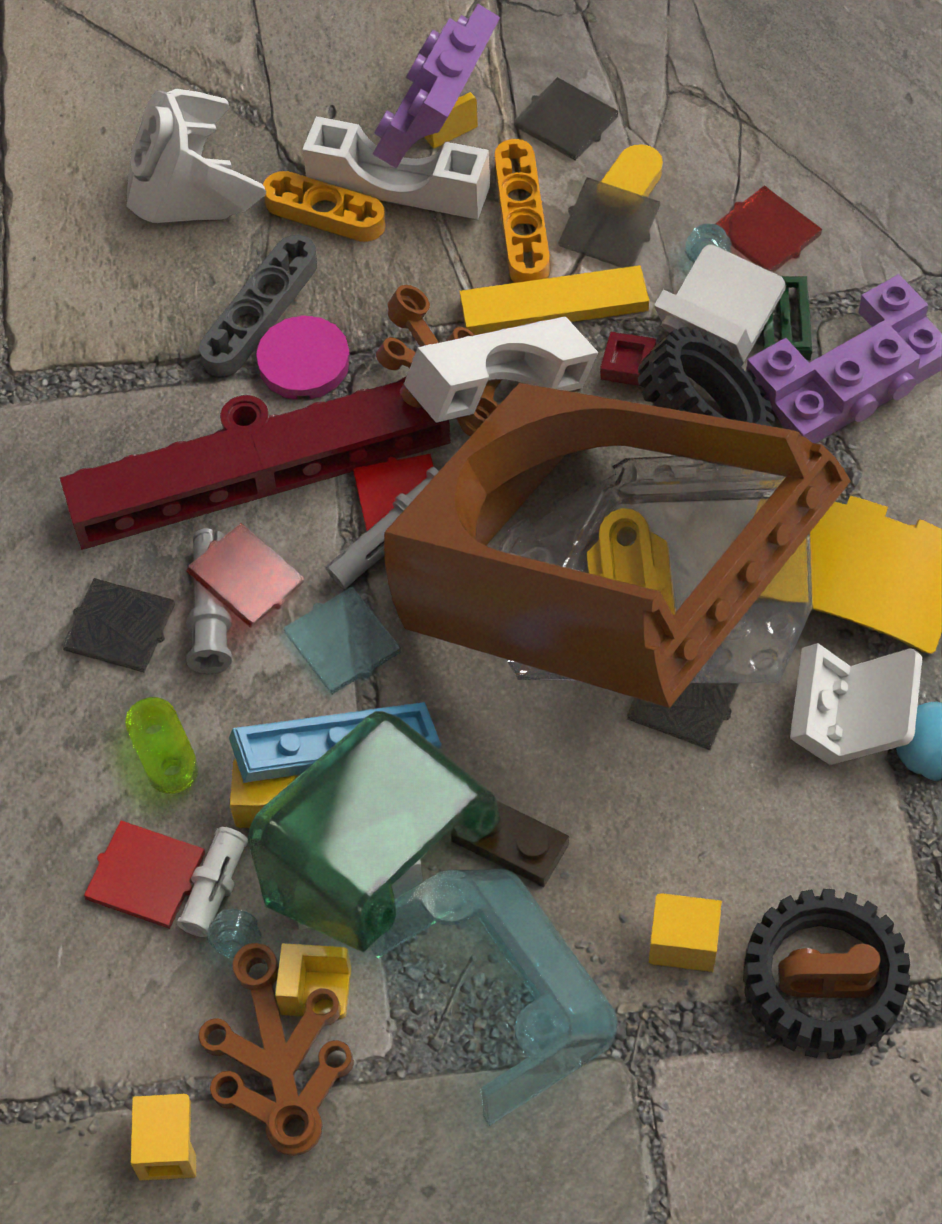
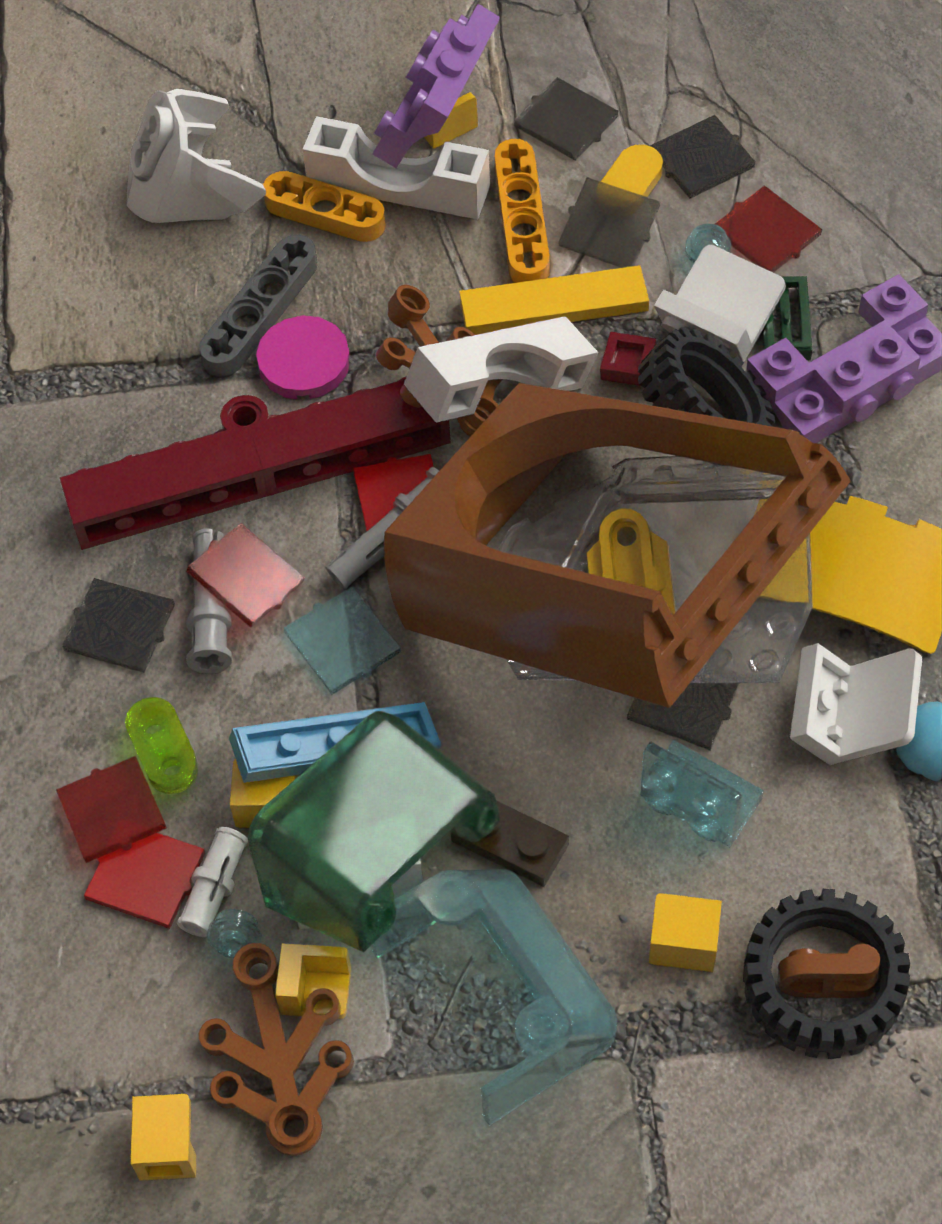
none -> clear red piece [56,756,167,863]
none -> clear light blue bracket [640,740,764,847]
none -> clear smoke piece [650,115,755,199]

